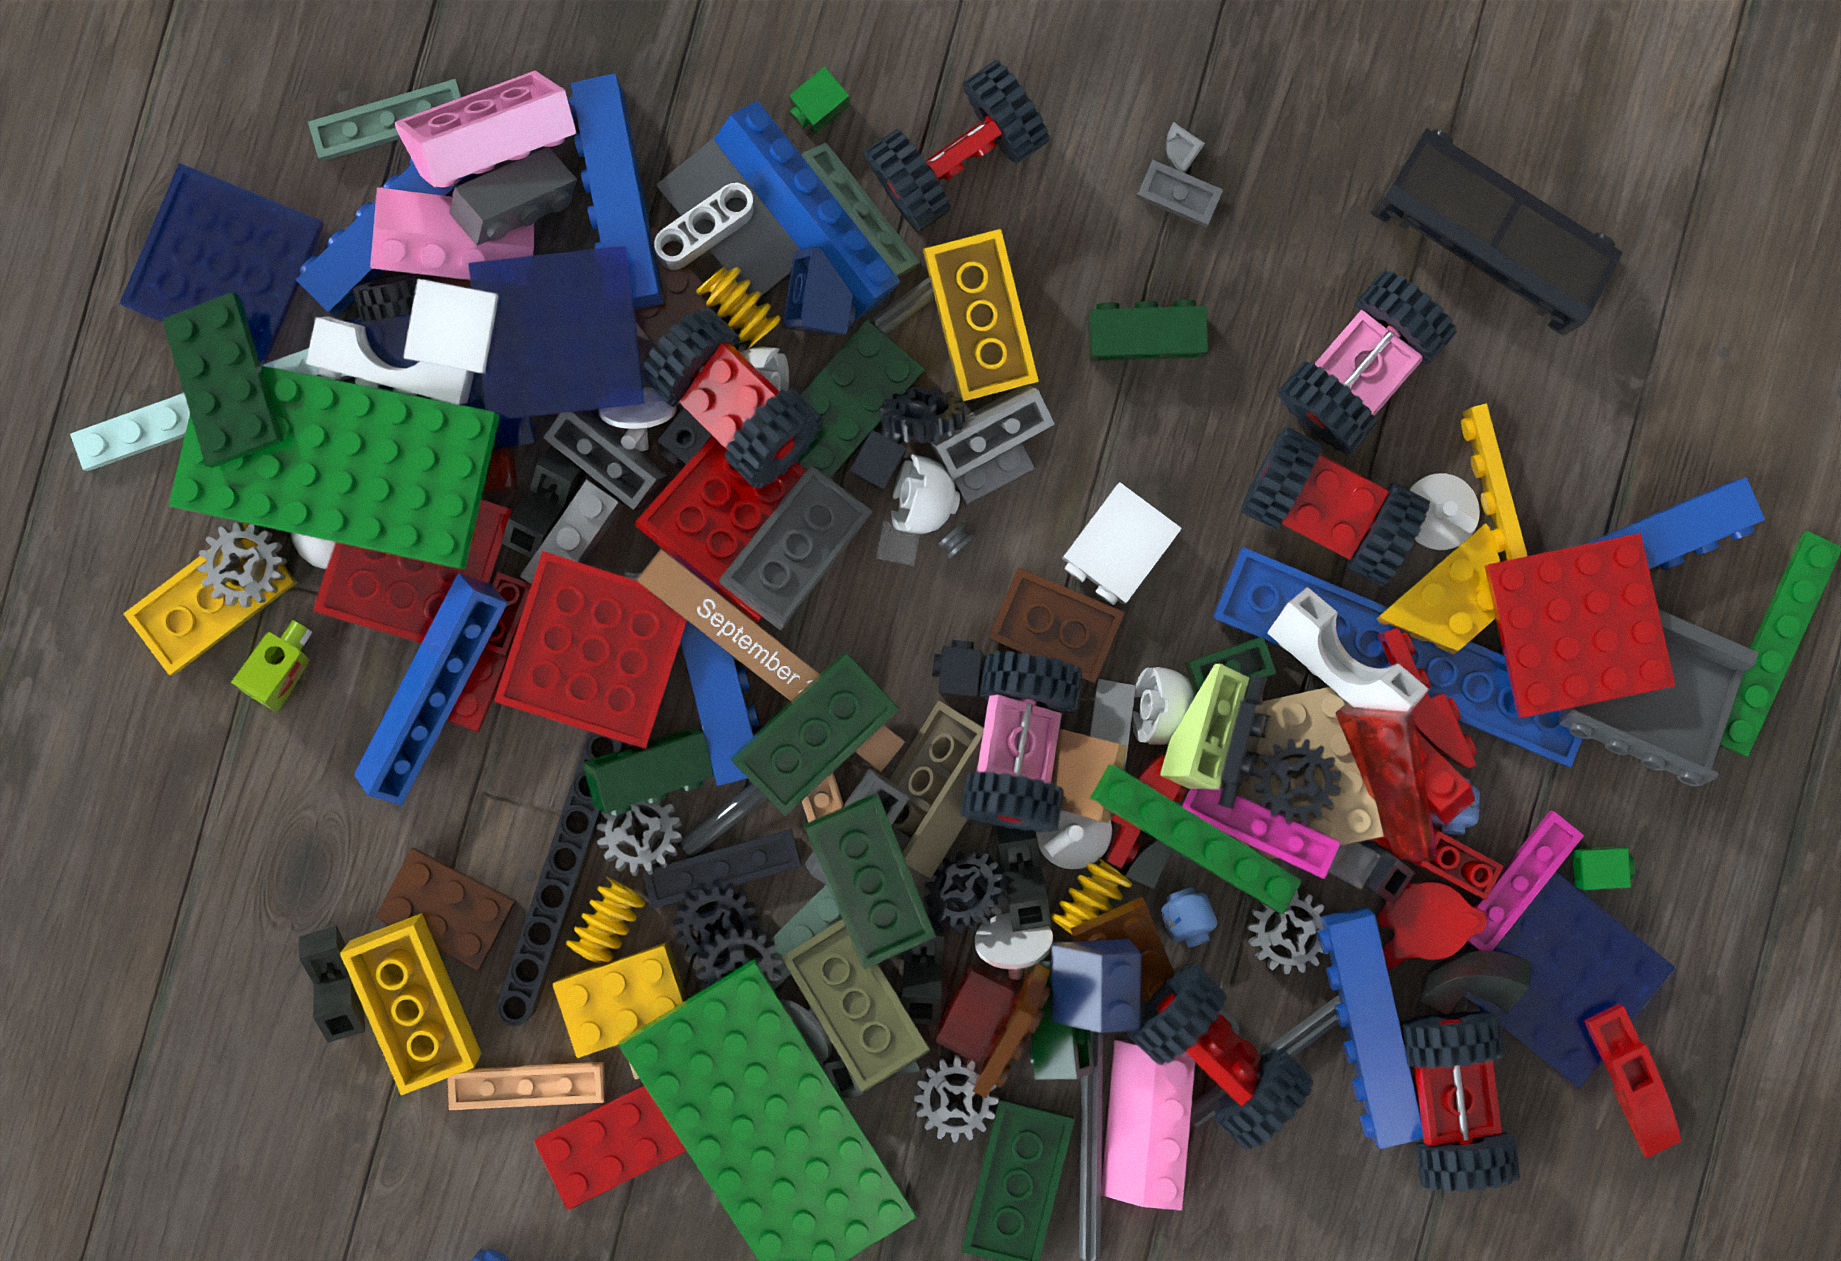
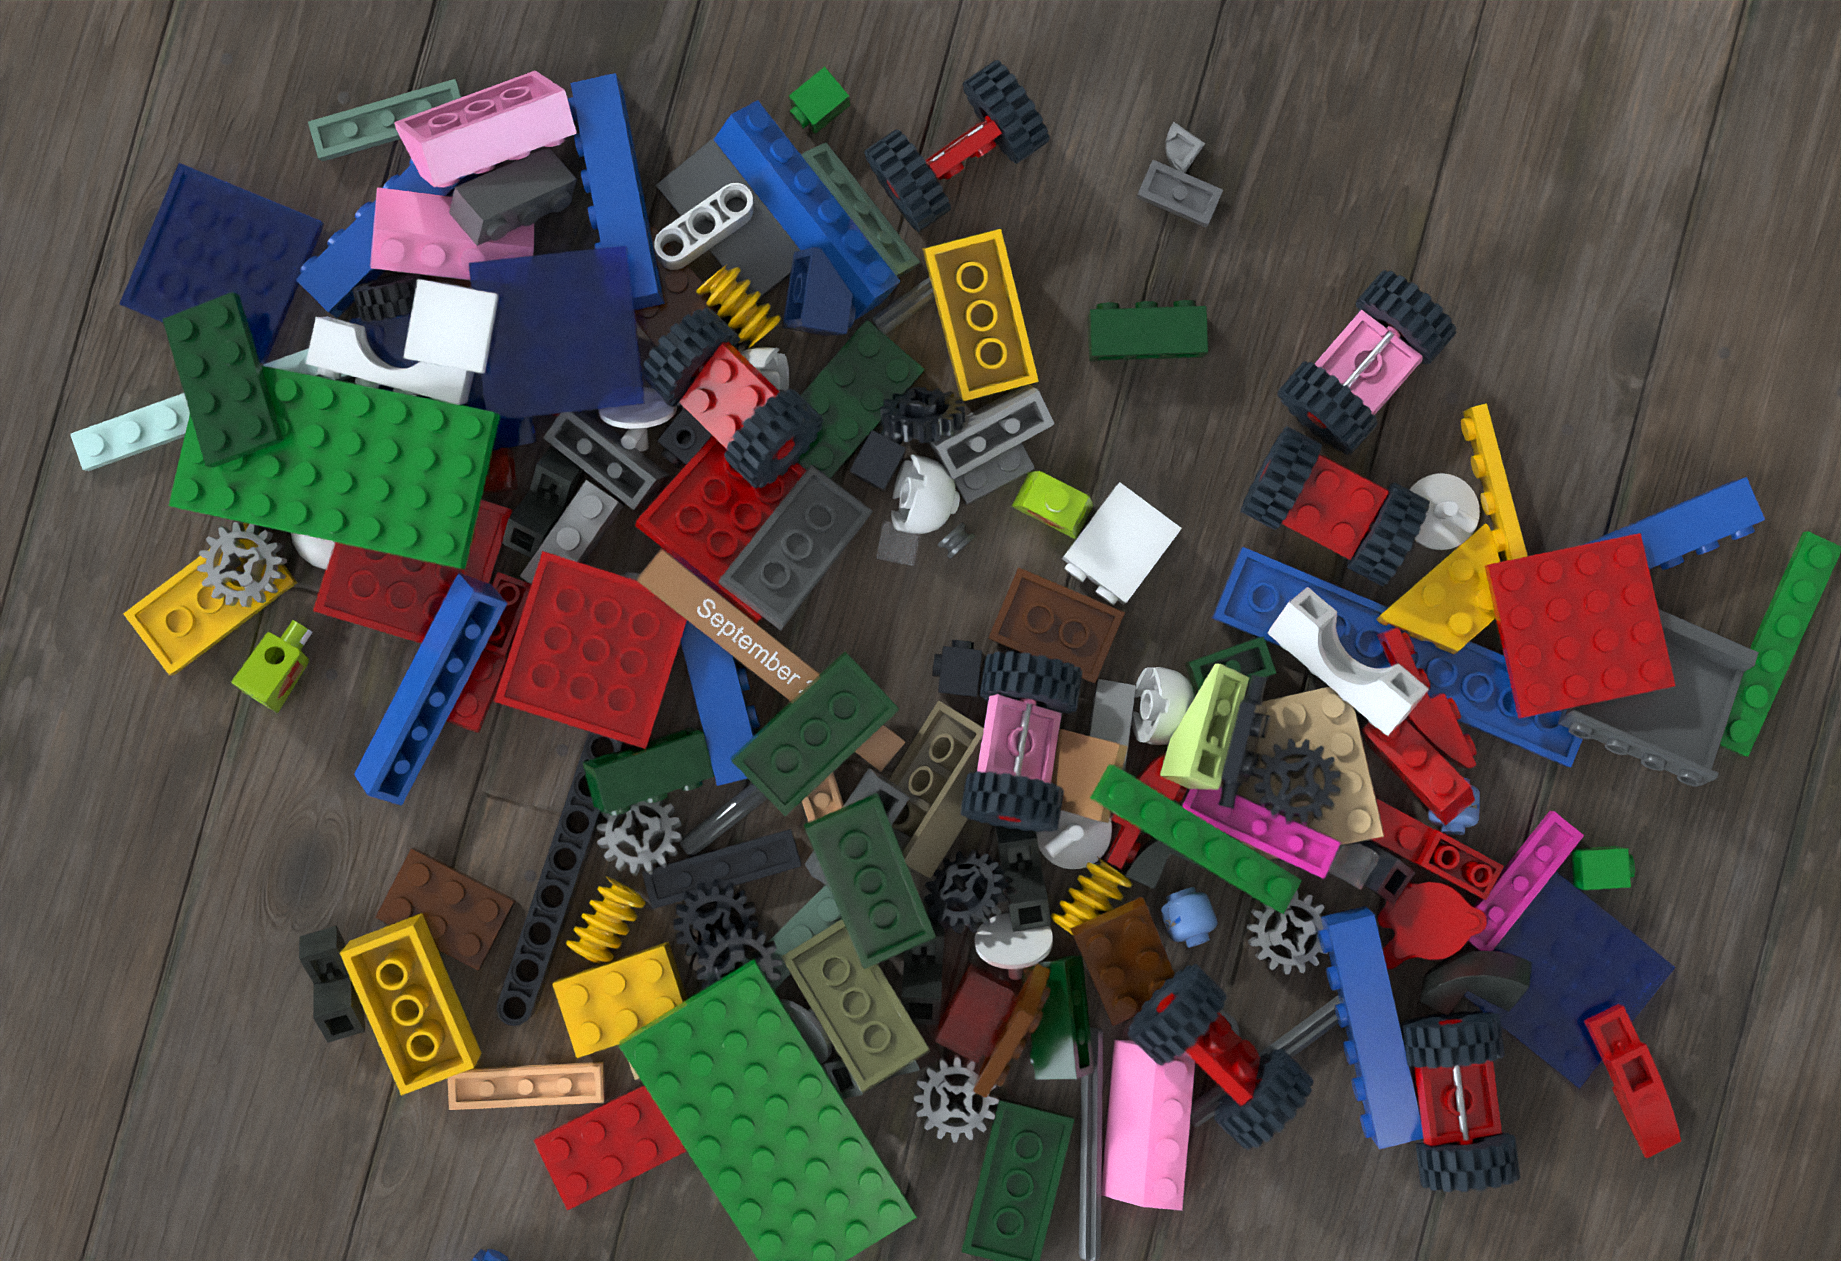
dark blue slope [1051,939,1141,1033] -> none
clear red wing [1335,706,1437,862] -> none
windscreen [1370,128,1623,336] -> none
none -> lime torso [1011,471,1094,539]

